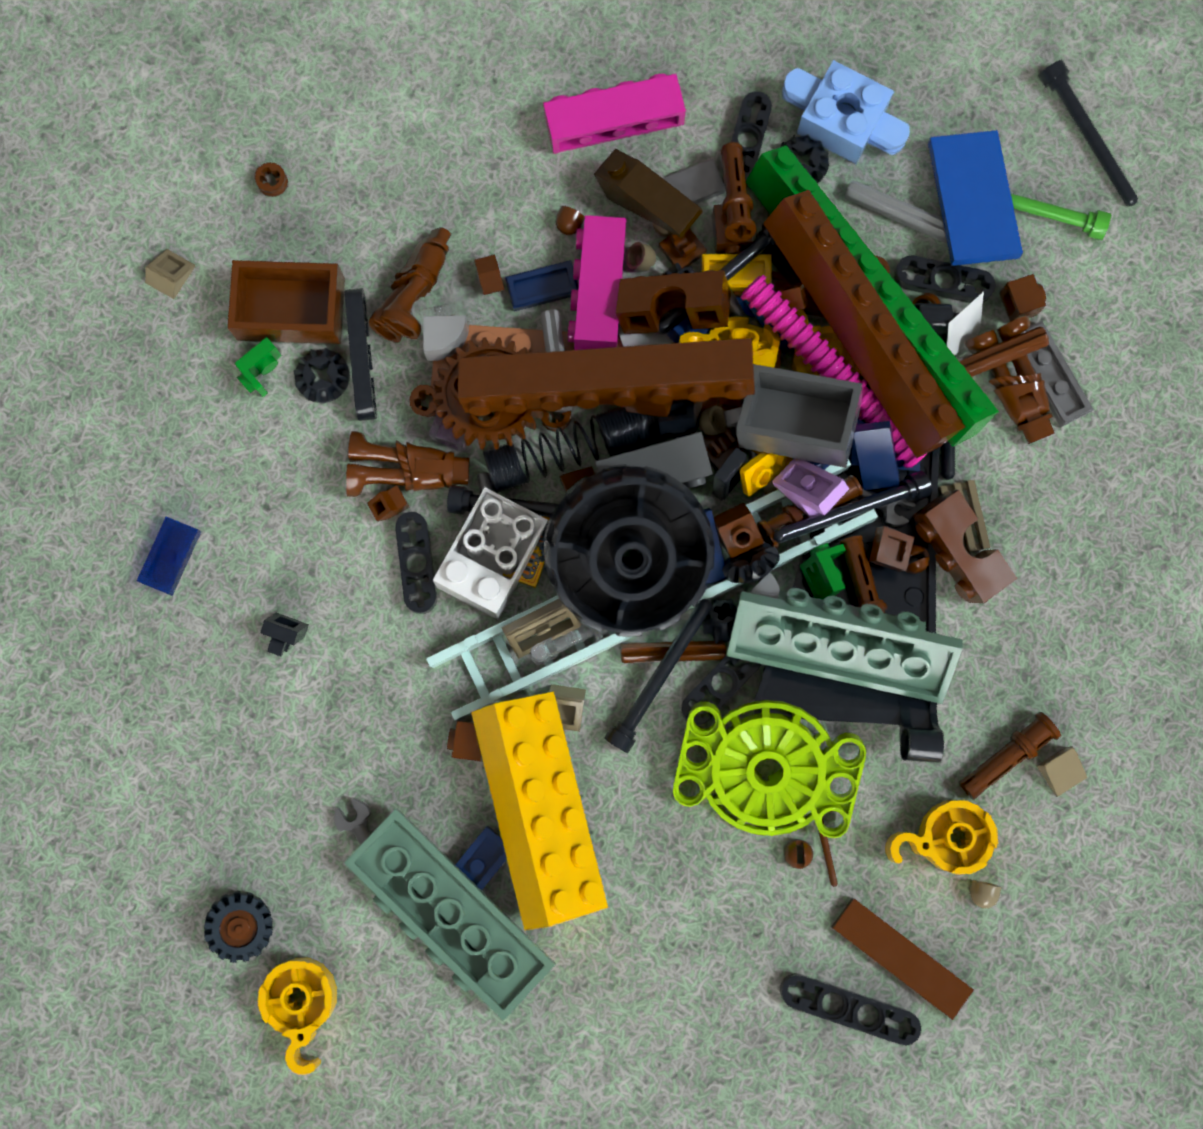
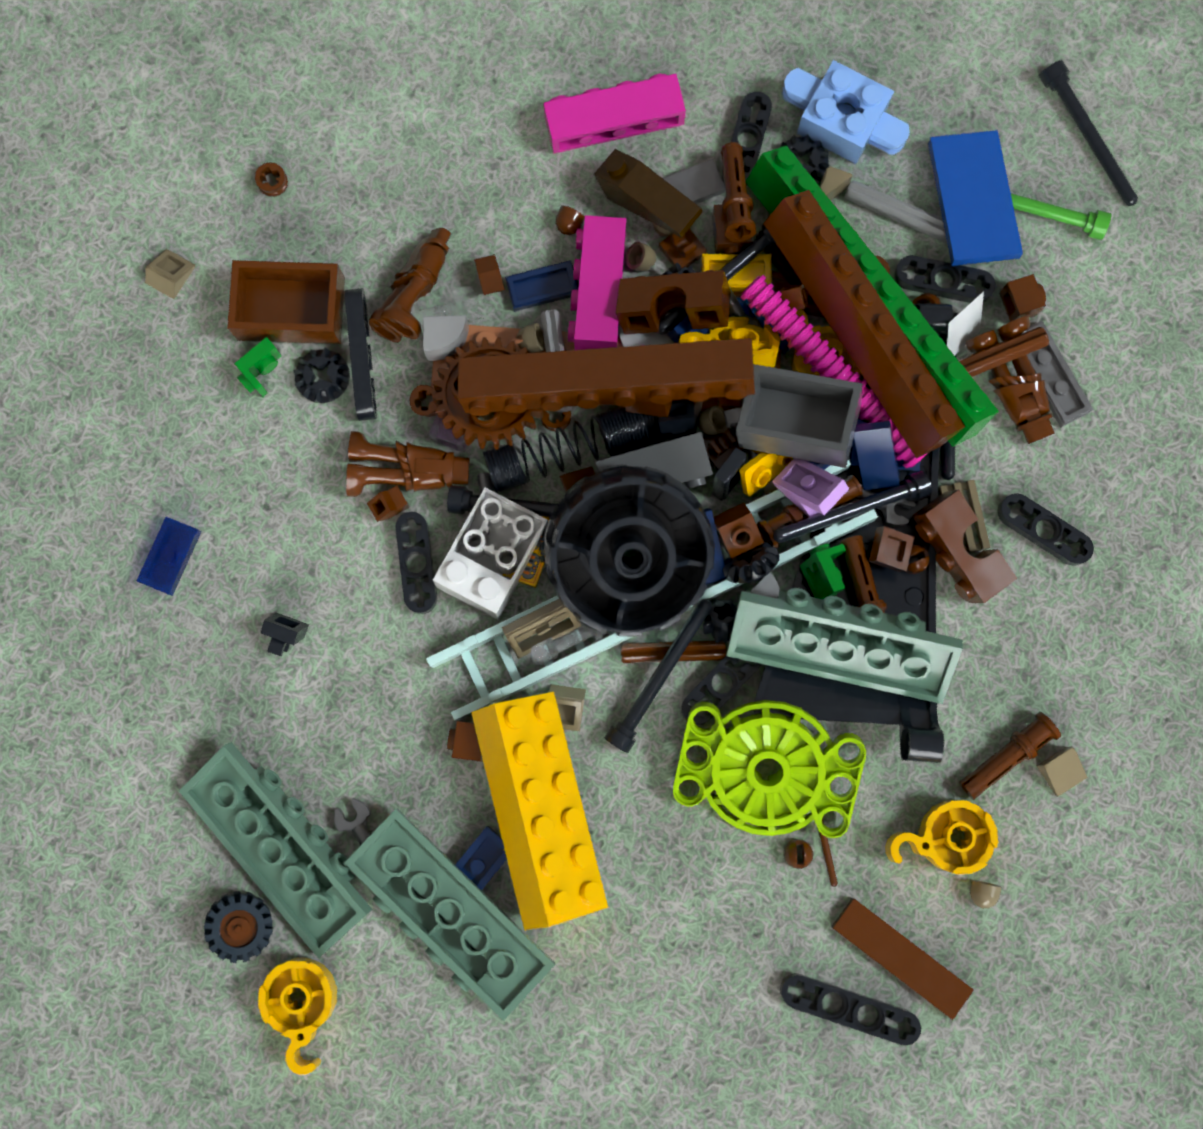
none -> sand green plate [179,742,373,958]
none -> dark tan hinge [517,323,545,353]
none -> dark tan slope [820,166,852,200]
none -> black beam [997,493,1094,566]

